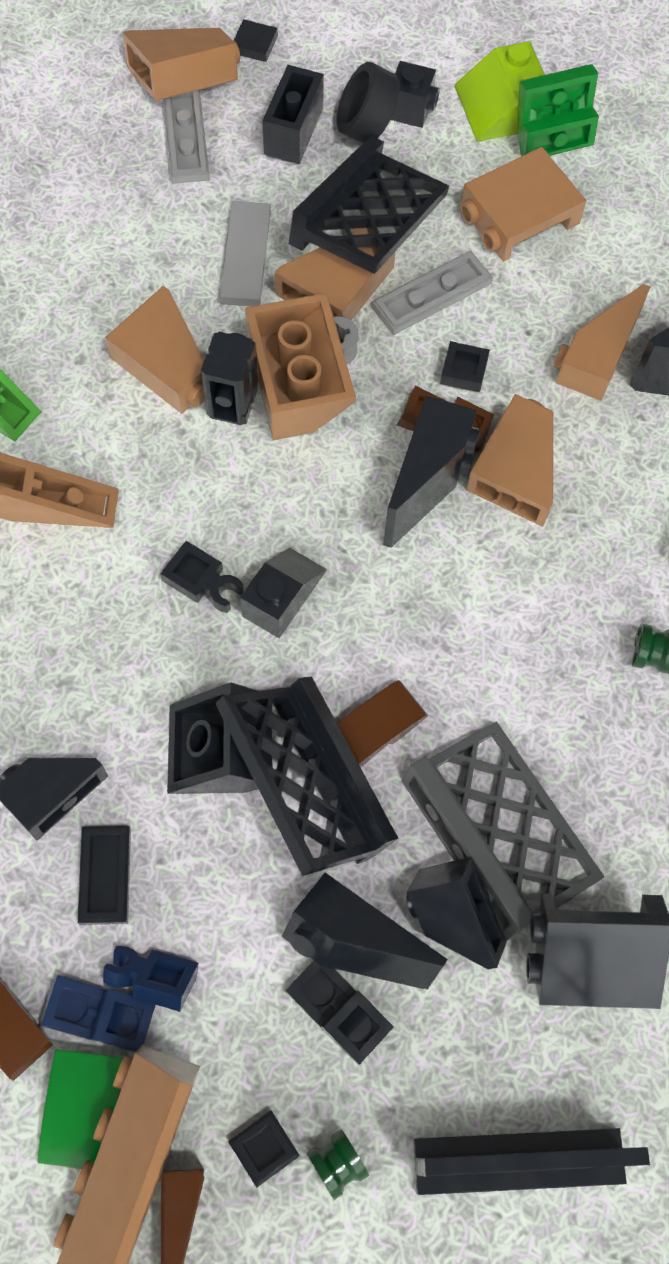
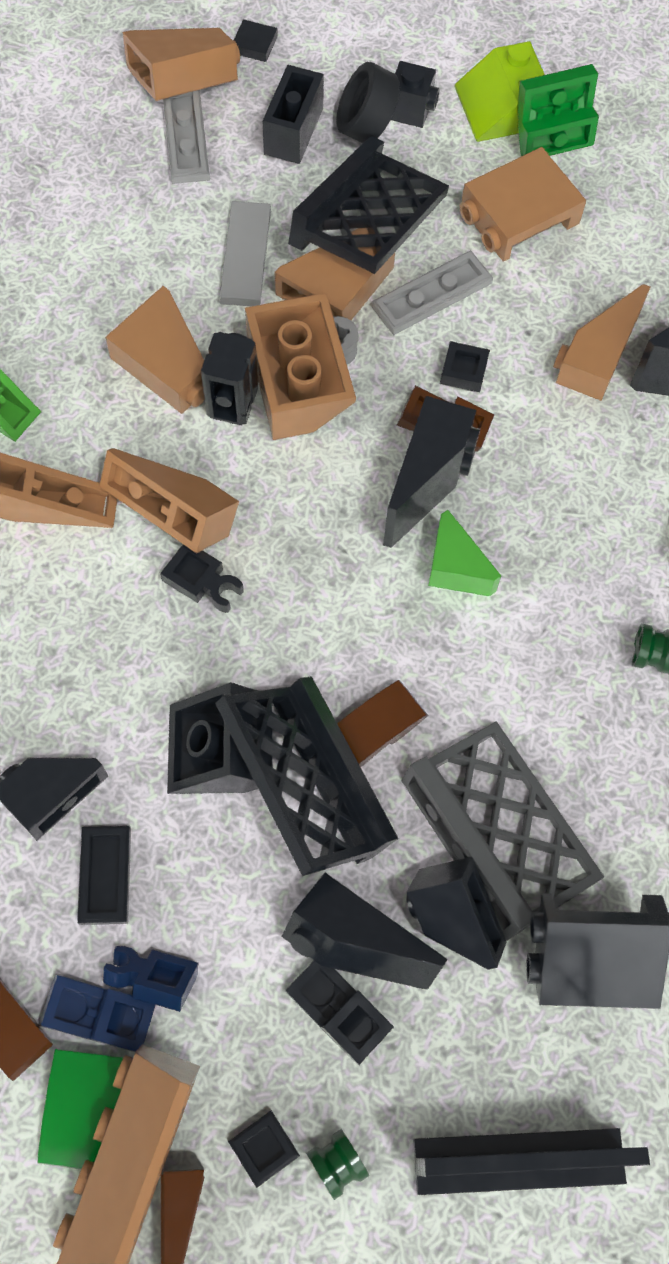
black slope [240,548,327,639] -> none
medium nougat slope [466,394,554,527] -> none
none -> medium nougat slope [99,448,239,553]
none -> bright green slope [428,510,501,596]

